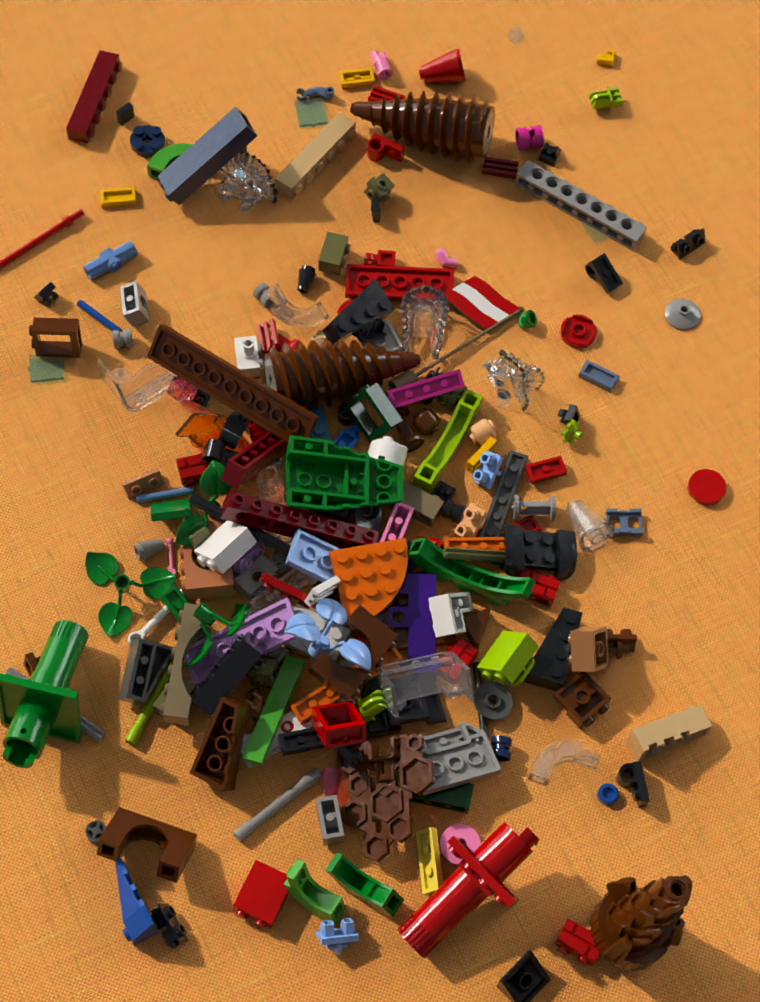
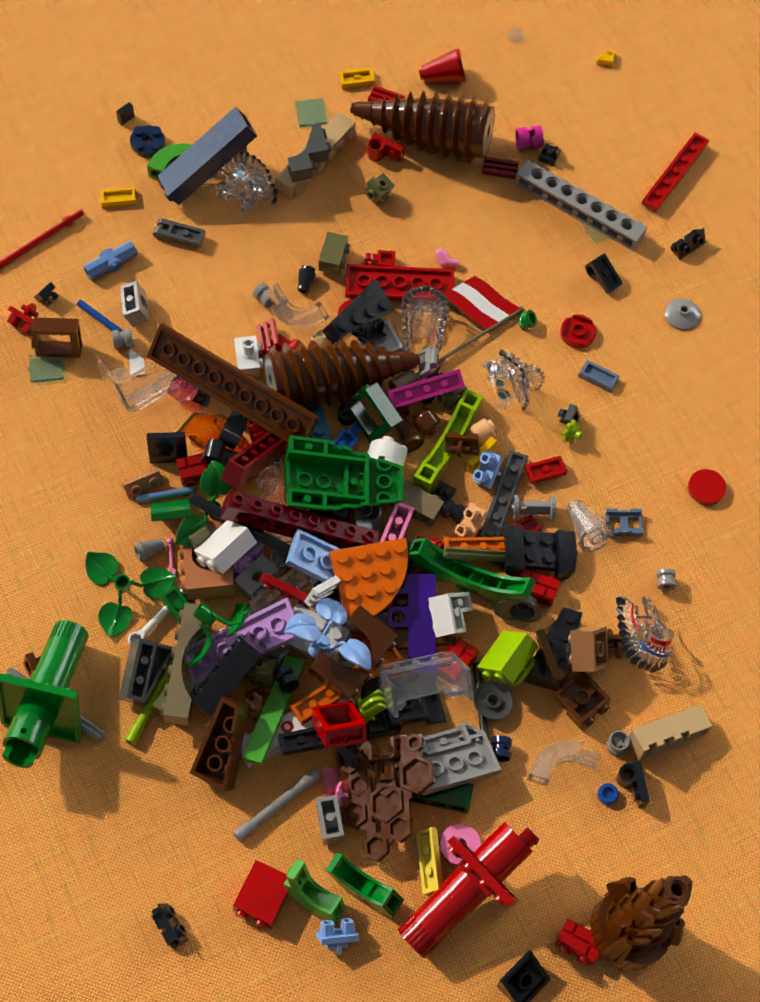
dark red brick [66,50,122,144] -> none
dark grey wheel [86,820,106,845] -> none
reddish brown arch [97,807,197,883] -> none
blue wedge [115,857,158,945] -> none
sand blue arm [296,86,334,102] -> none
bright pink hinge [370,50,393,80] -> none
black tile [371,197,380,222] -> none
reddish brown slope [464,608,491,649] -> none
lime arm [589,86,624,111] -> none
none -> red hips [7,303,39,336]
none -> white sticker [129,349,145,375]
none -> black plate [147,432,188,463]
none -> dark grey plate [153,218,206,248]
none -> black wheel [273,665,300,693]
none -> dark grey arch [288,122,331,182]
none -> bright pink plant [335,781,348,807]
none -> light grey piece [417,346,438,379]
none -> reddish brown hips [445,432,480,457]
none -> dark grey piece [494,595,542,622]
none -> dark brown plate [536,629,565,687]
none -> light grey wheel [606,730,630,756]
none -> clear piece [616,596,675,673]
none -> red plate [641,132,709,212]
none -> light grey wheel [656,569,677,591]

